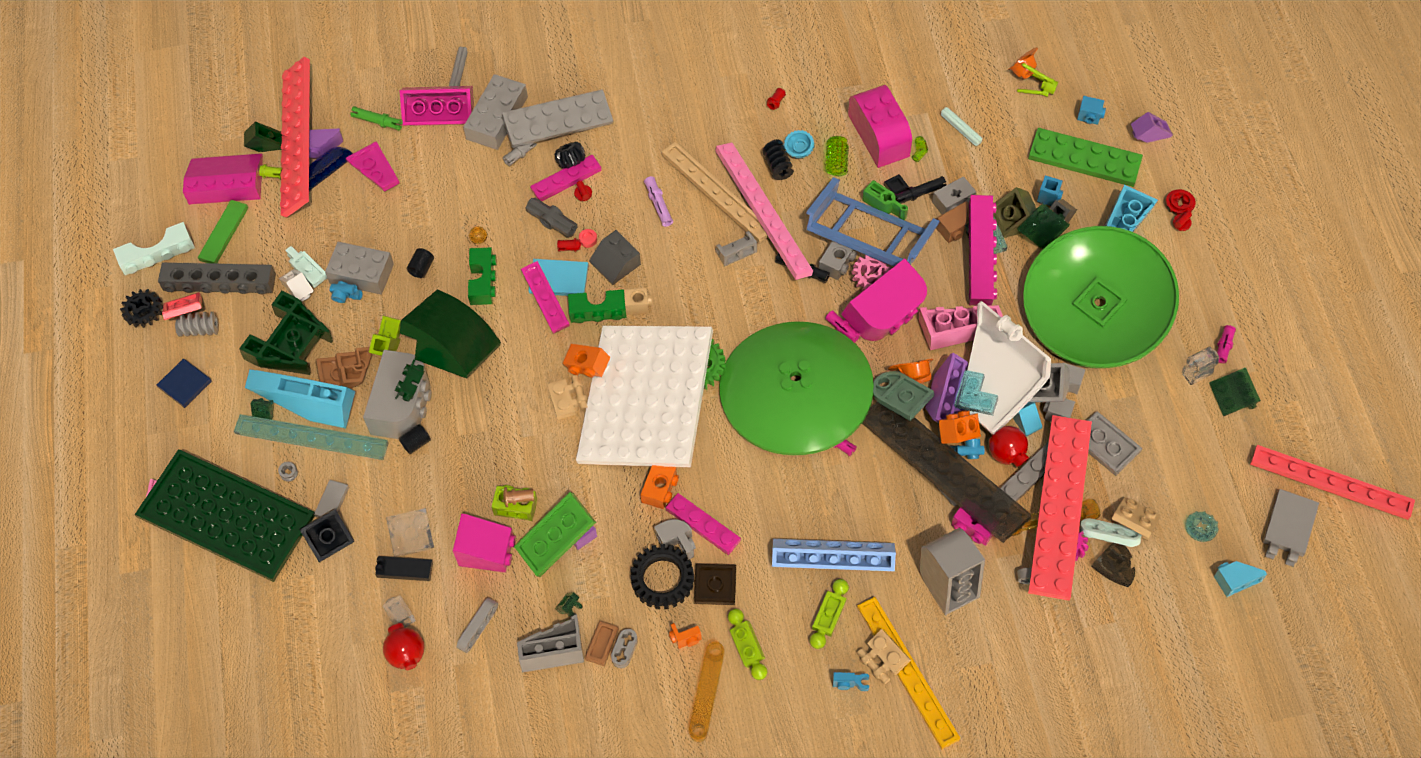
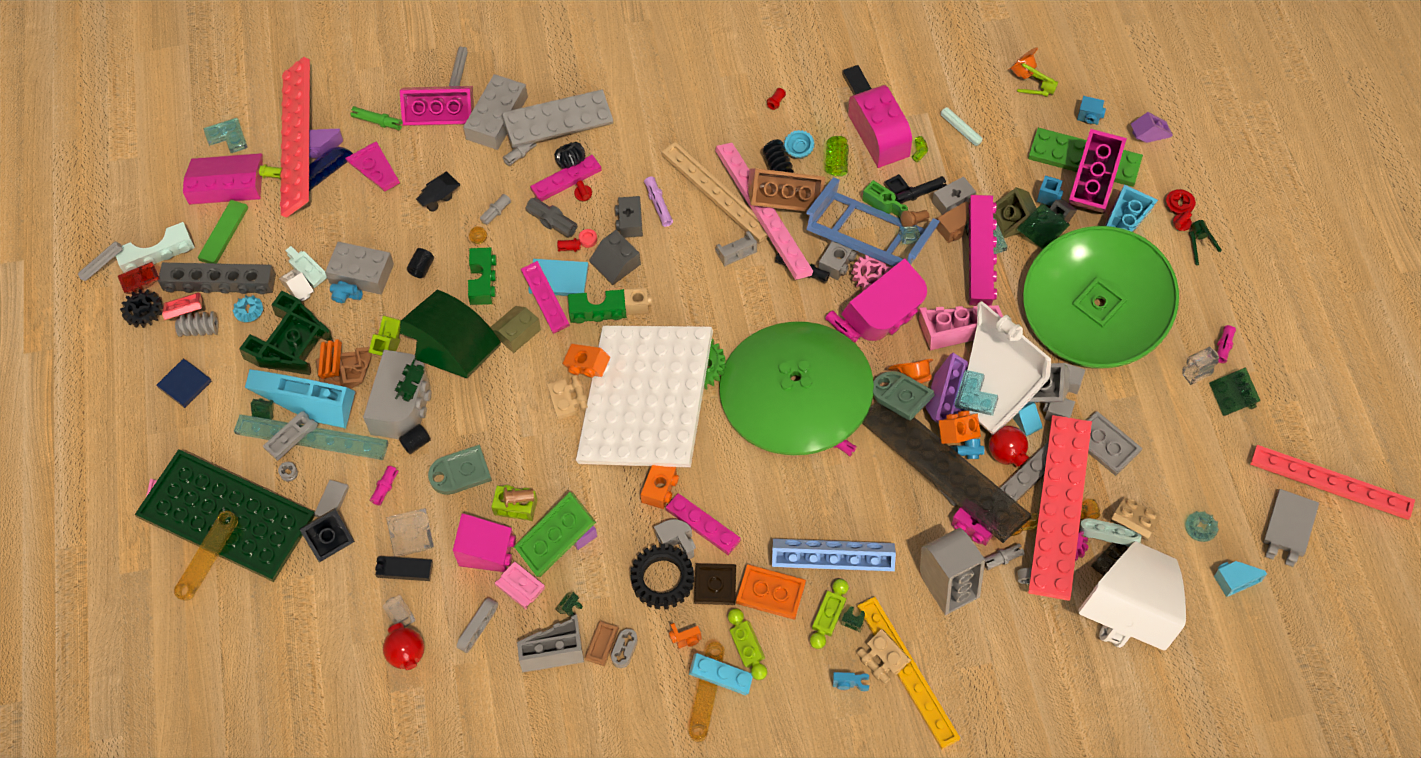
dark green slope [244,121,282,152] -> none
none -> light grey axle [78,241,123,281]
none -> clear red slope [117,262,160,294]
none -> clear yellow piece [174,511,238,601]
none -> clear light blue plate [203,118,248,153]
none -> medium azure gear [232,295,263,322]
none -> light grey plate [263,411,318,461]
none -> orange tile [318,339,342,379]
none -> dark pink pin [370,466,399,506]
none -> black connector [416,171,460,212]
none -> sand green tile [428,445,492,495]
none -> light grey axle [480,194,511,225]
none -> olive slope [491,306,541,353]
none -> bright pink plate [495,561,545,610]
none -> dark grey brick [615,196,643,238]
none -> medium azure plate [689,653,753,696]
none -> orange plate [736,564,806,620]
none -> medium nougat slope [748,168,825,212]
none -> clear green tile [841,606,865,633]
none -> black hinge [842,65,872,95]
none -> clear light blue tile [898,226,921,244]
none -> medium nougat pin [900,210,930,229]
none -> light grey pin [984,543,1024,571]
none -> dark pink brick [1069,129,1127,213]
none -> white panel [1078,541,1186,650]
none -> dark green plant [1189,220,1222,265]

